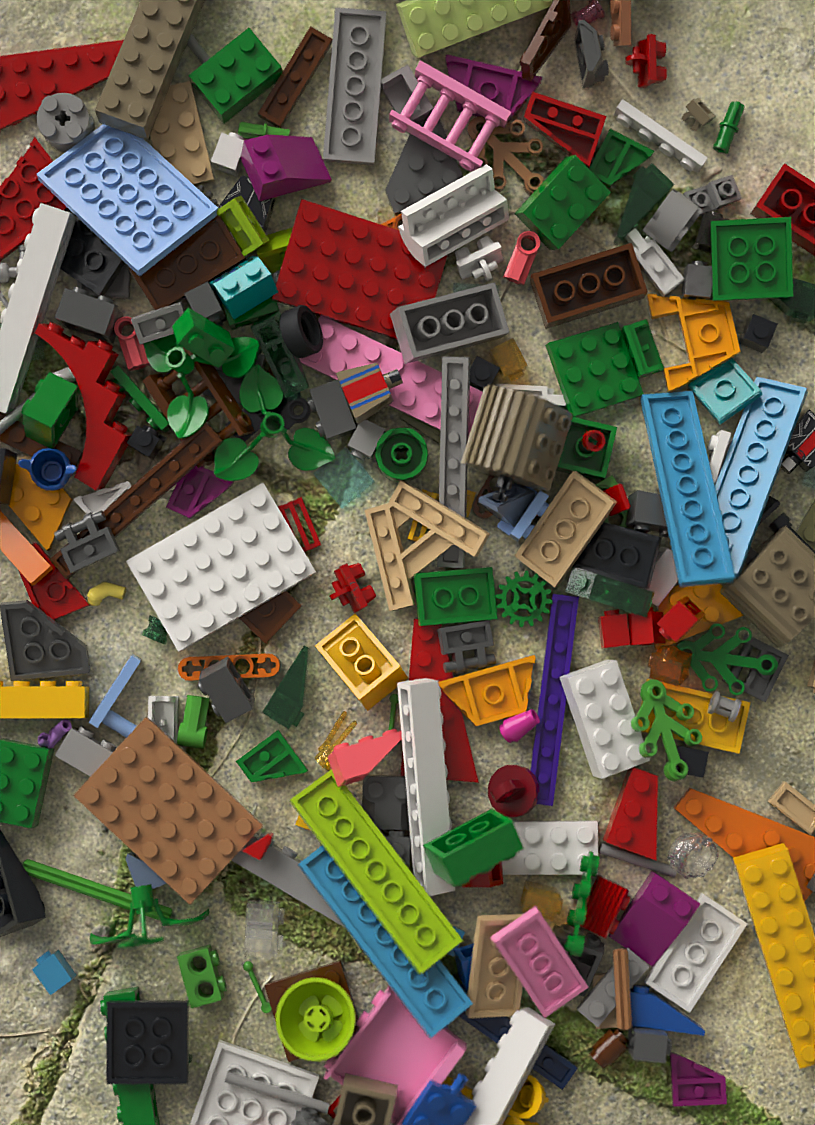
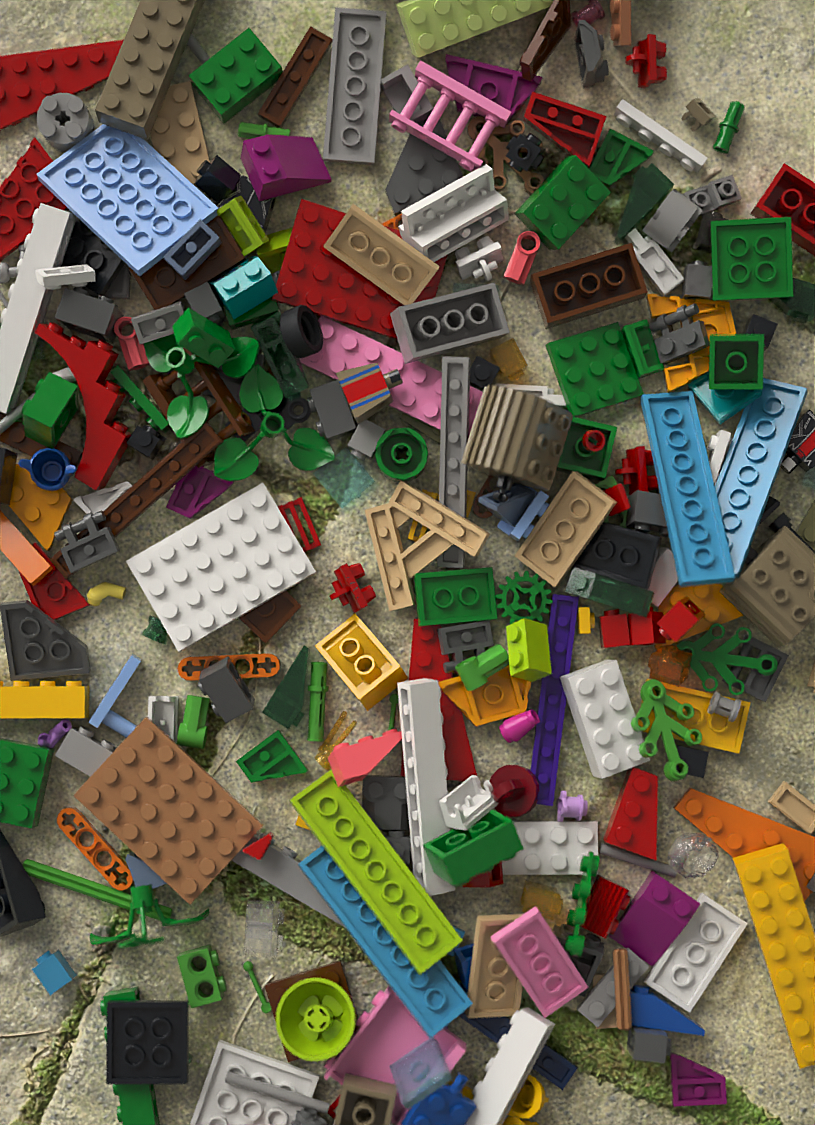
white brick [211,132,244,177] -> none
reddish brown brick [589,1029,629,1069] -> none
none -> white plate [36,264,95,289]
none -> orange beam [57,807,134,891]
none -> sand blue brick [163,219,222,280]
none -> black brick [194,155,241,204]
none -> bright green pin [307,662,329,742]
none -> tan plate [323,204,440,305]
none -> clear light blue tile [389,1037,452,1109]
none -> white hinge [439,775,499,831]
none -> bright green piece [455,644,509,691]
none -> black brick [506,133,546,172]
none -> lime brick [506,618,552,682]
none -> lavender brick [556,791,588,822]
none -> yellow plate [577,607,595,634]
none -> red hips [615,446,658,495]
none -> dark grey plate [649,304,710,365]
none -> green brick [709,334,764,389]

